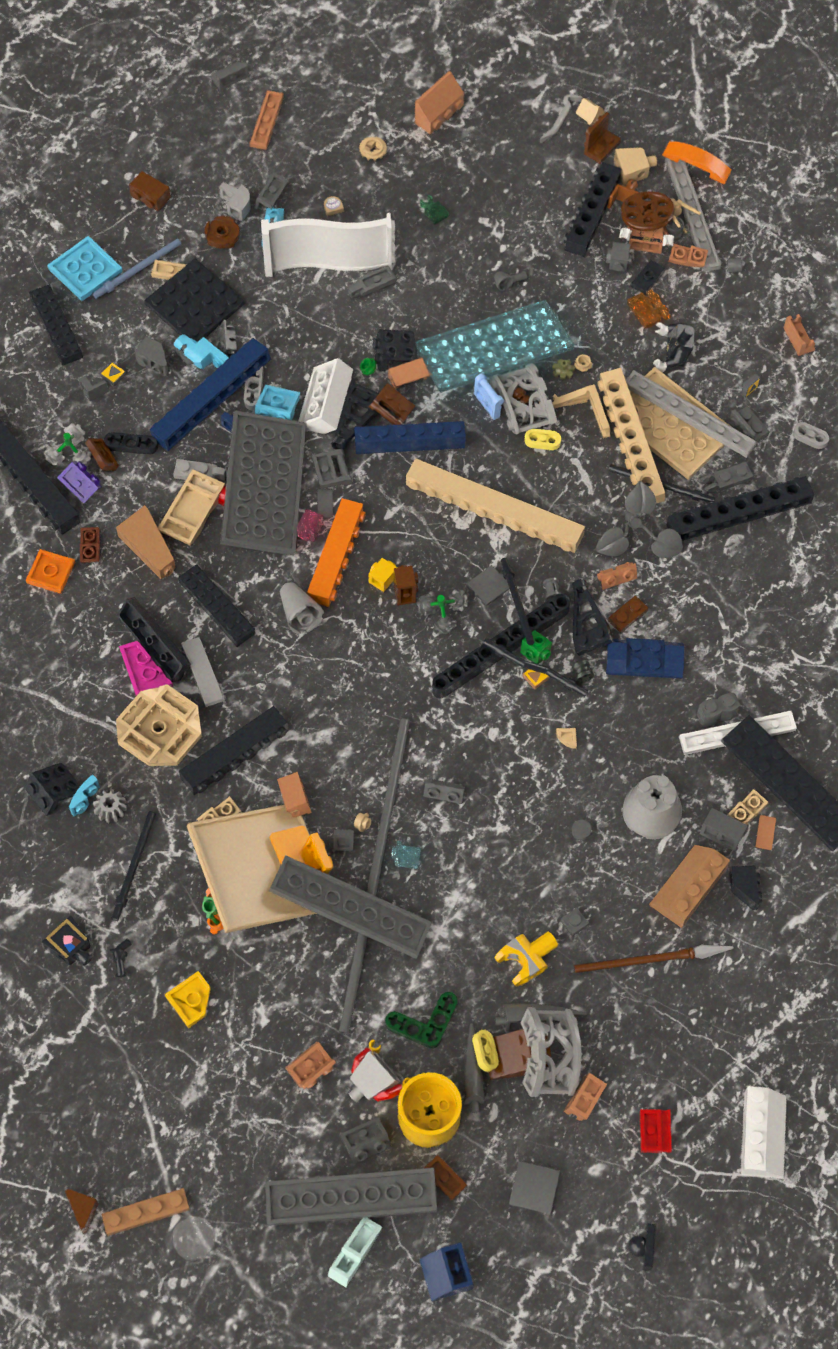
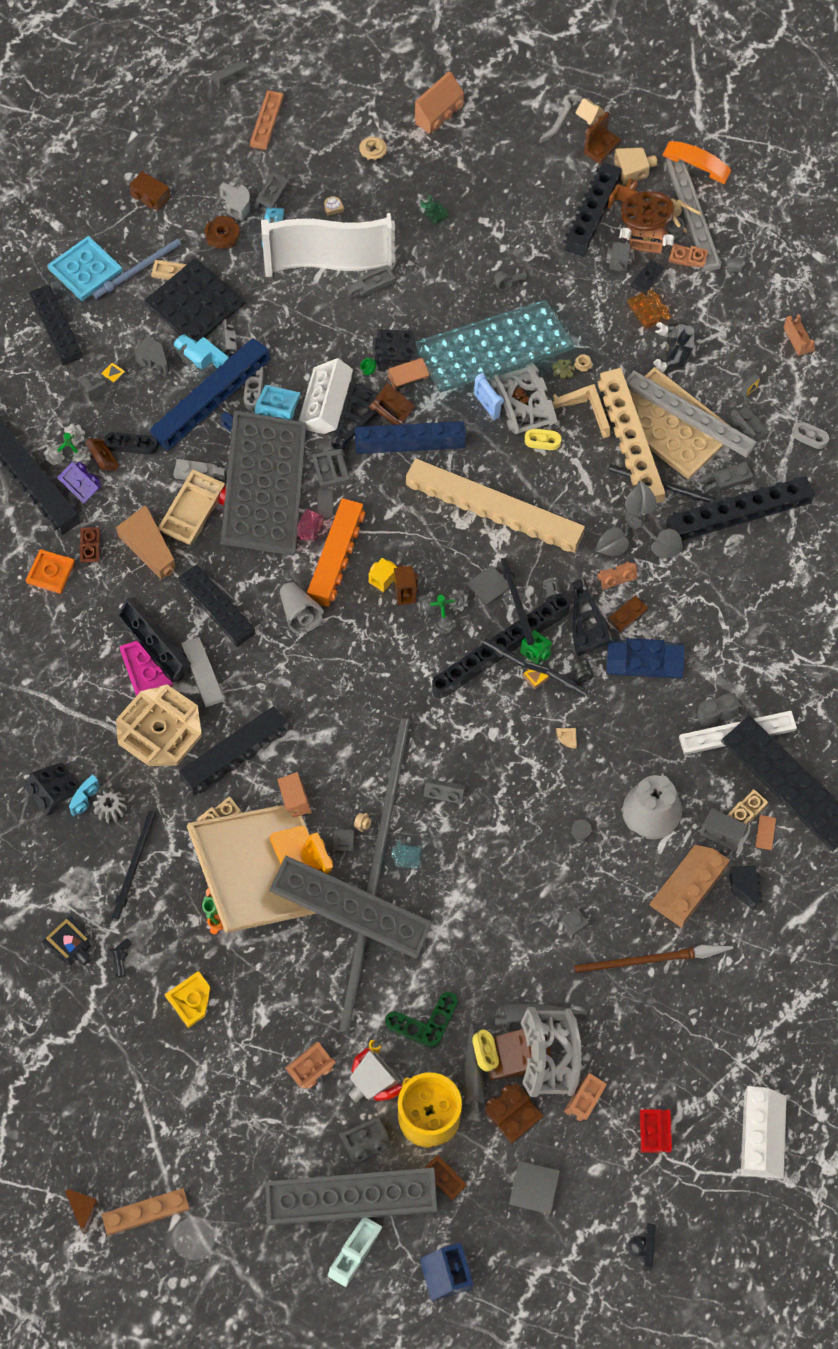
yellow connector [495,931,558,986] -> none
none -> reddish brown plate [485,1083,543,1144]

